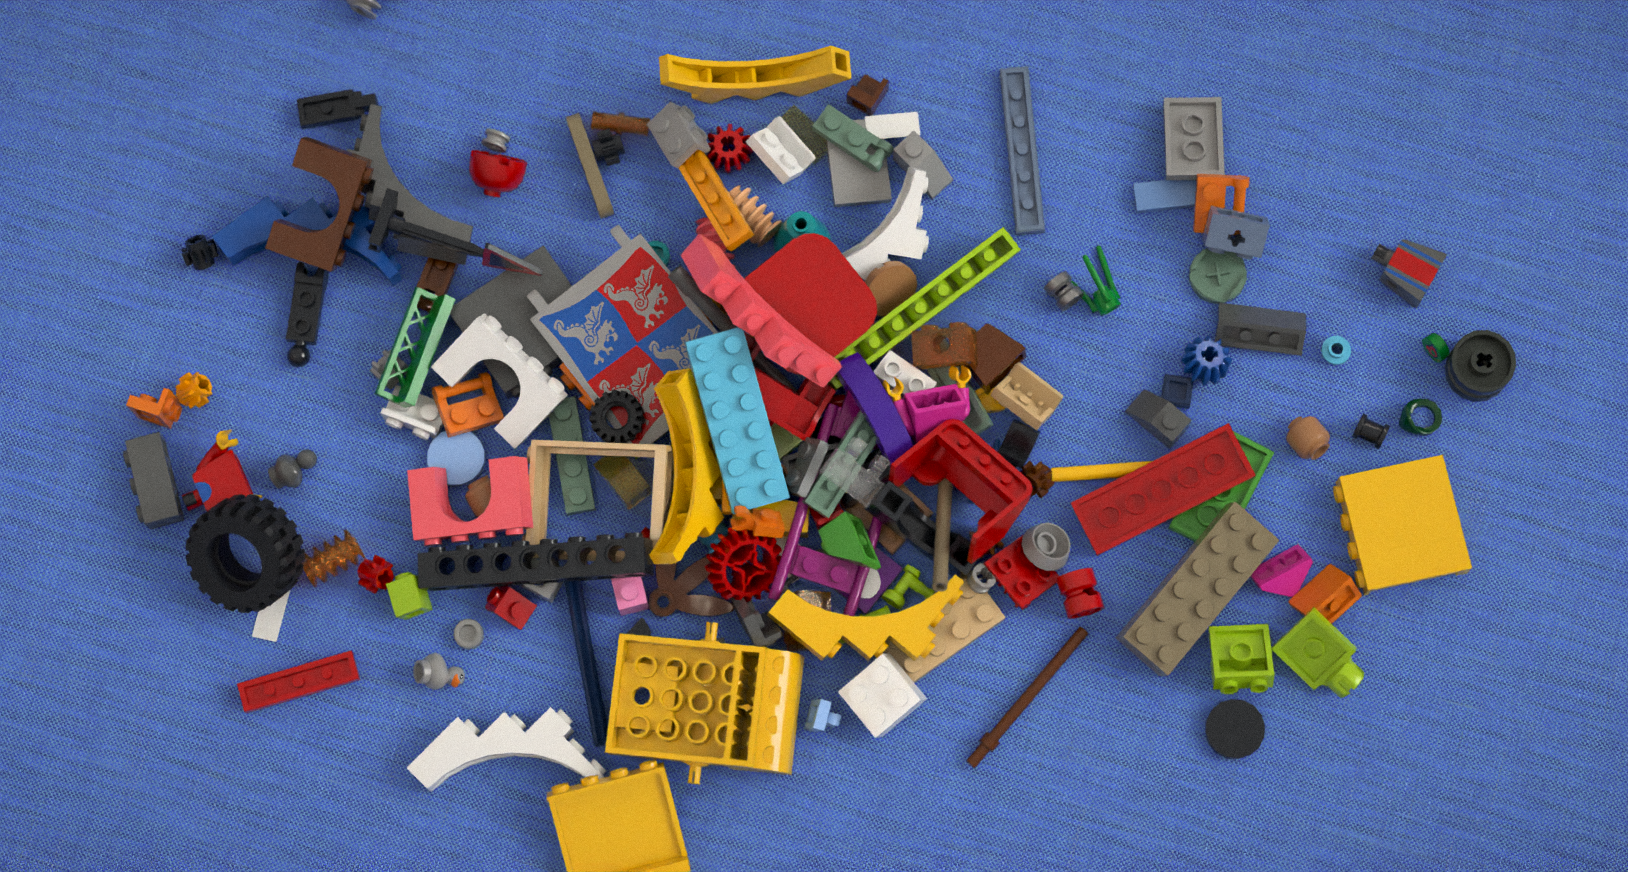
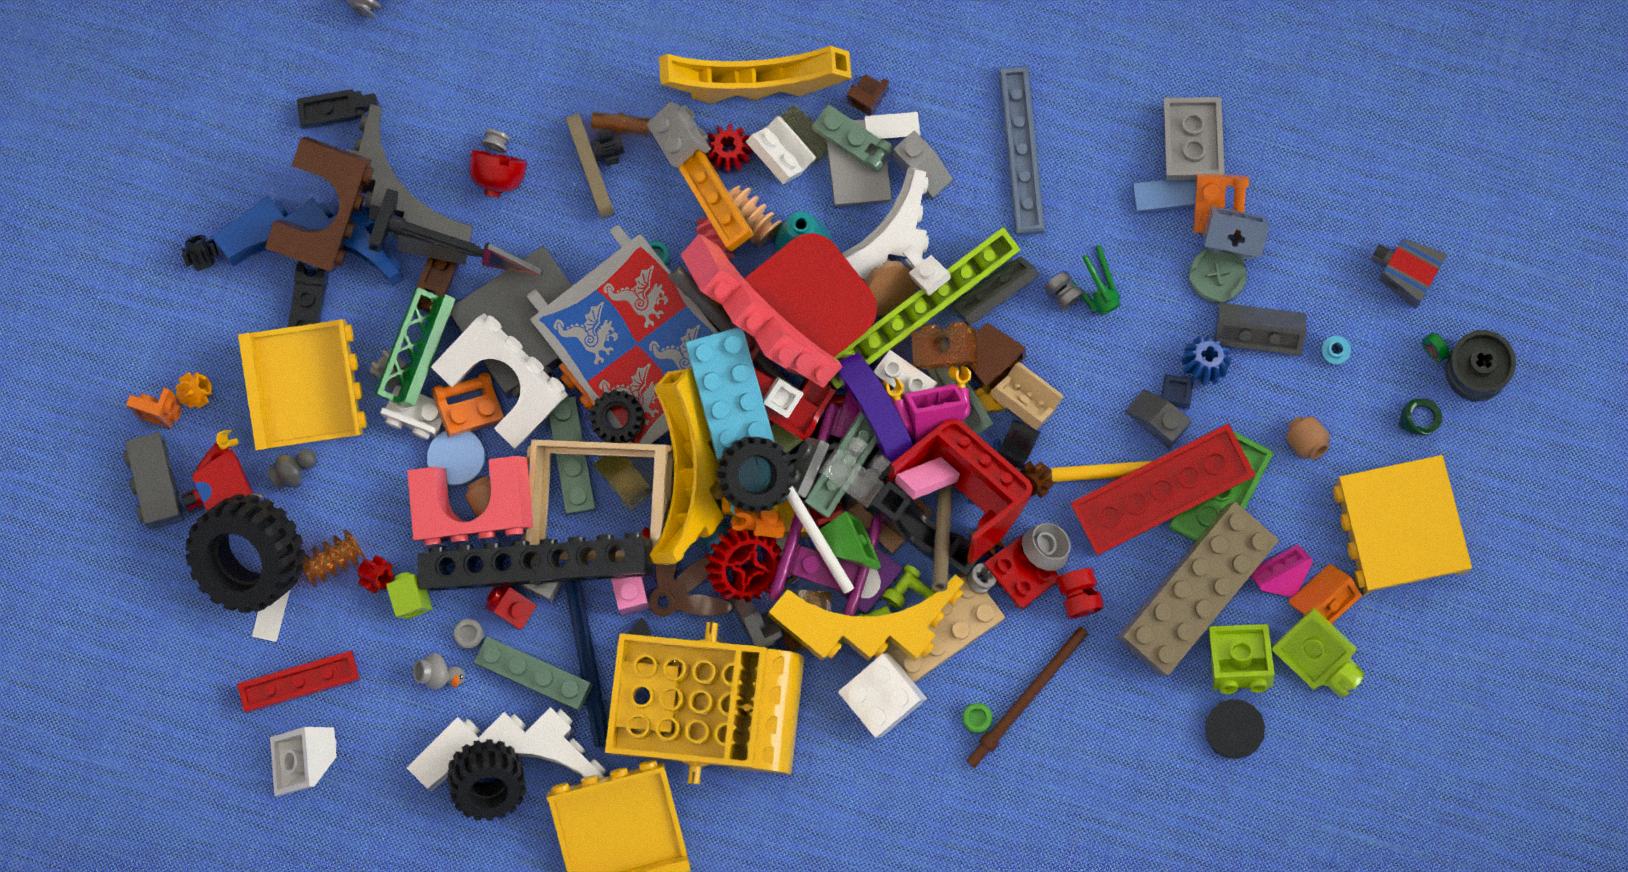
light blue tile [804,699,841,732] -> none
black bush [1352,413,1390,450] -> none
none -> yellow panel [238,319,367,450]
none -> white slope [270,727,337,796]
none -> black tyre [447,739,526,821]
none -> sand green plate [474,636,593,712]
none -> black tyre [715,436,794,512]
none -> white tile [763,376,804,418]
none -> white bar [785,486,854,594]
none -> bright pink tile [895,457,960,499]
none -> white plate [902,245,951,296]
none -> dark grey plate [952,256,1039,326]
none -> bright green tile [962,703,992,734]

